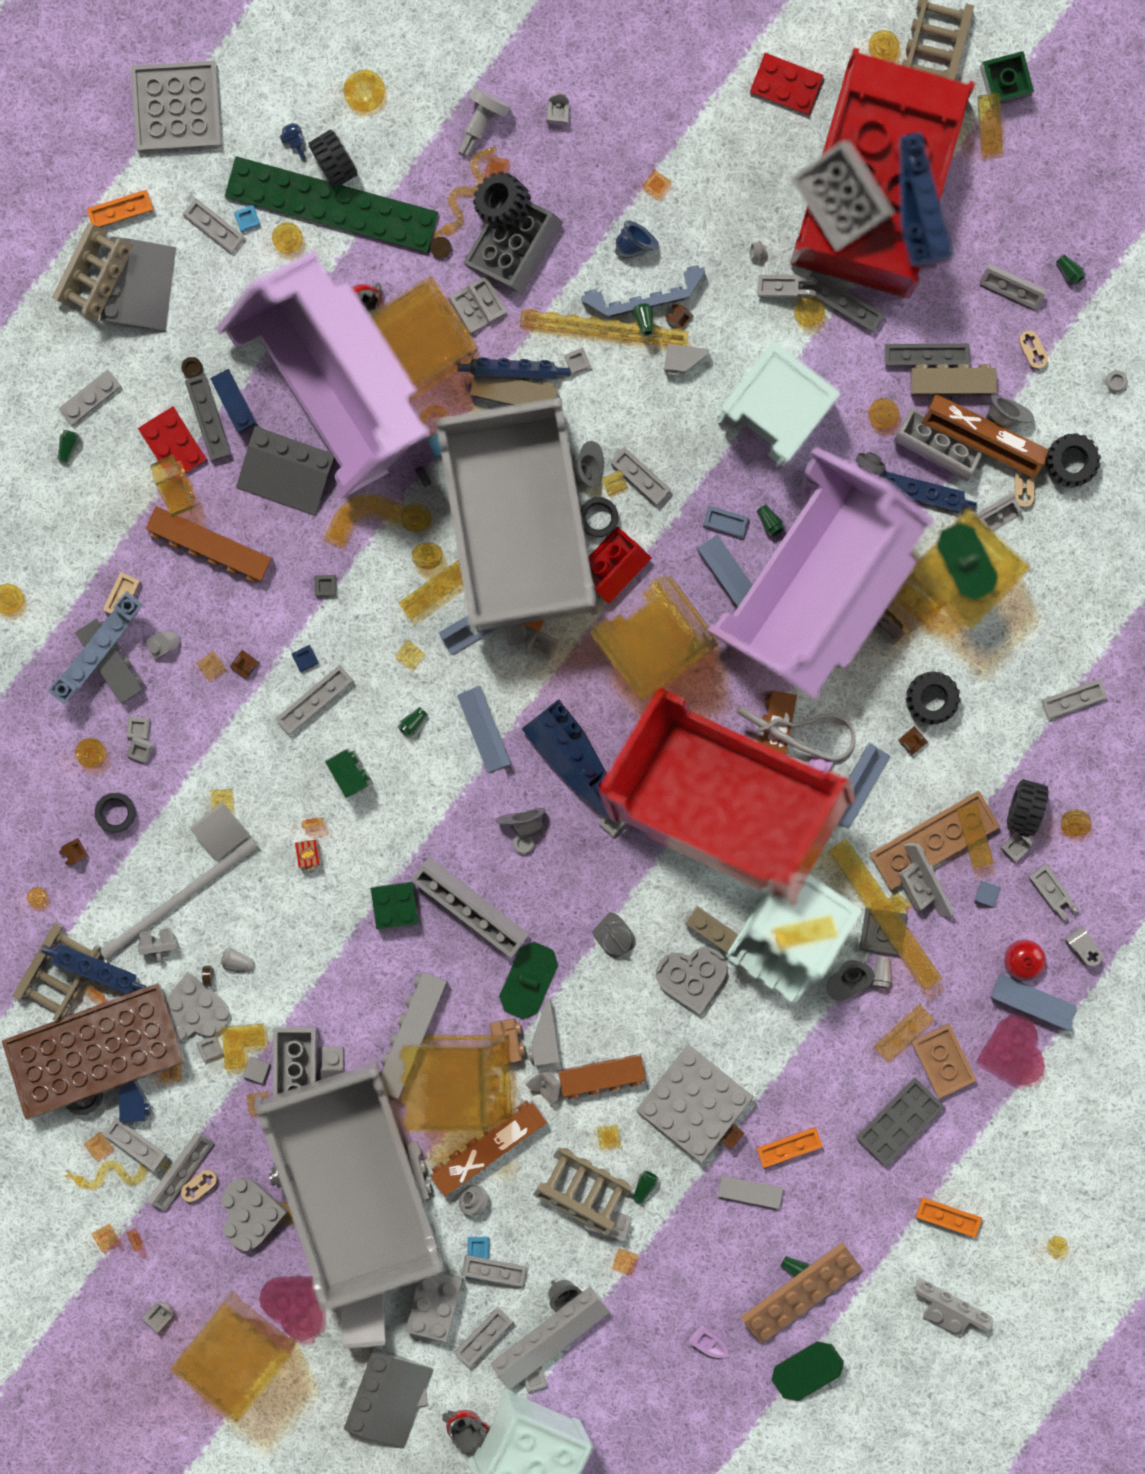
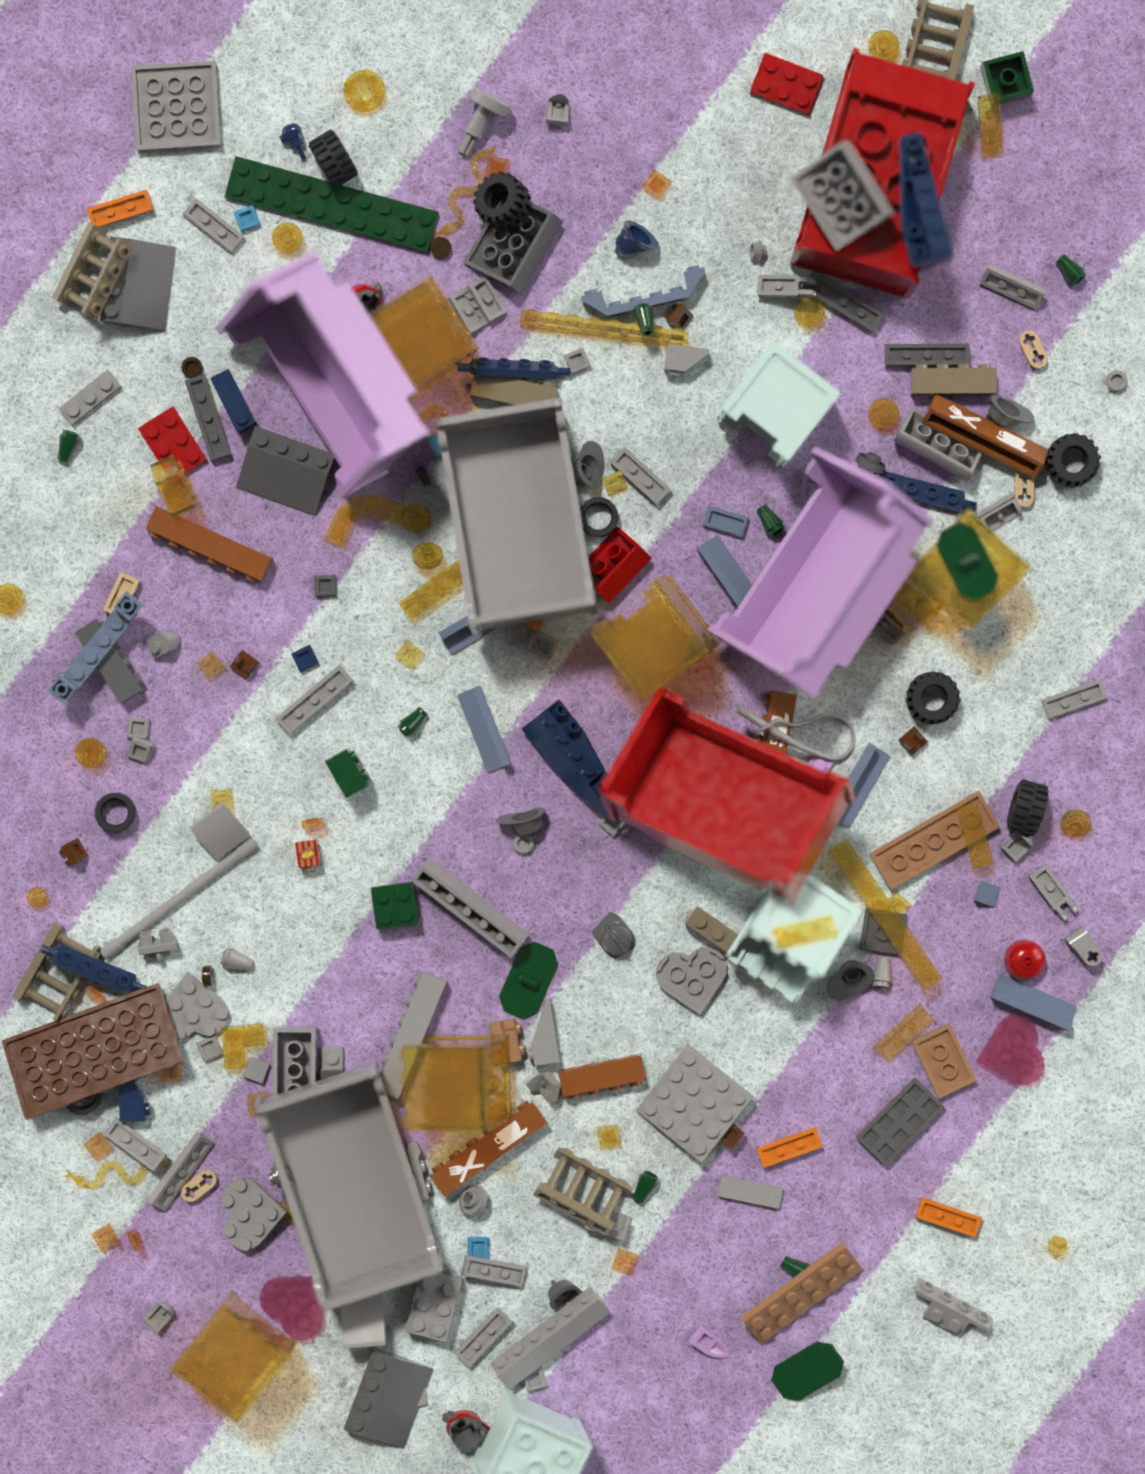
light grey bracket [898,843,954,917] -> none

